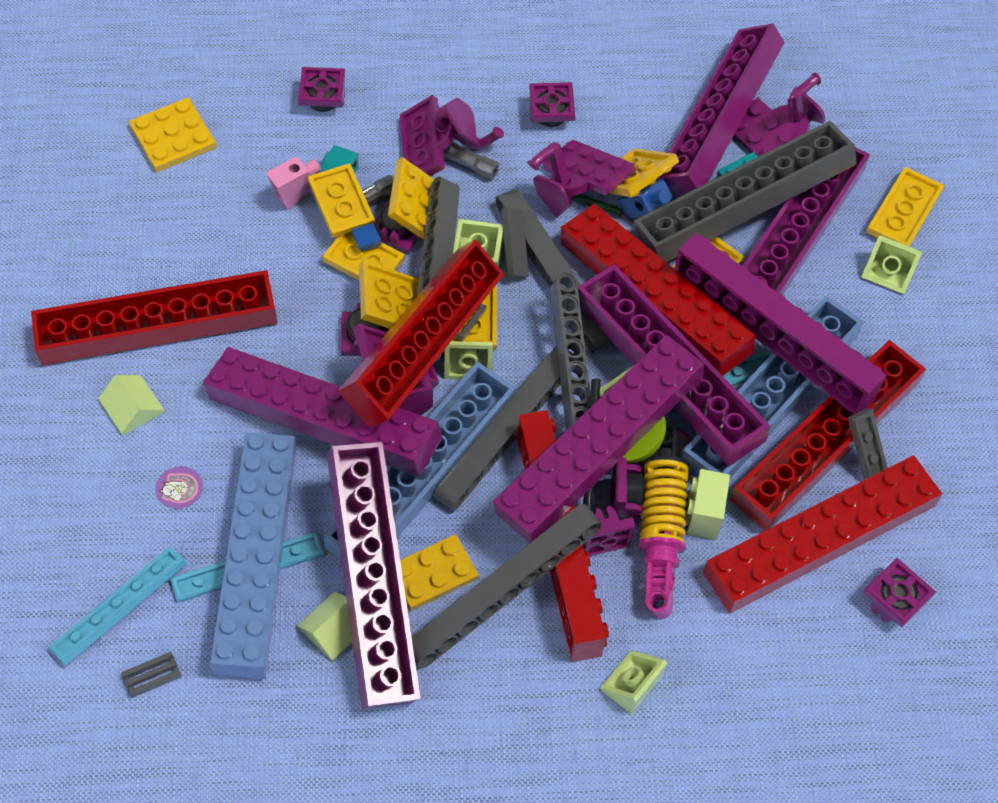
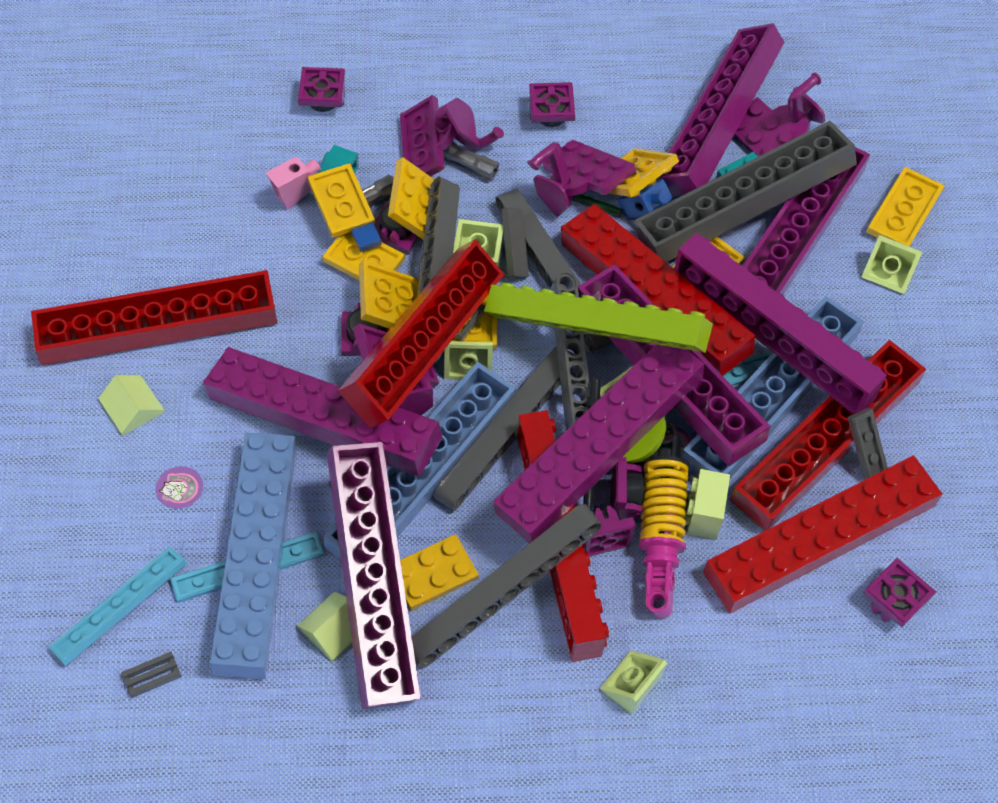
yellow plate [129,97,217,173] -> none
none -> lime brick [484,283,713,353]

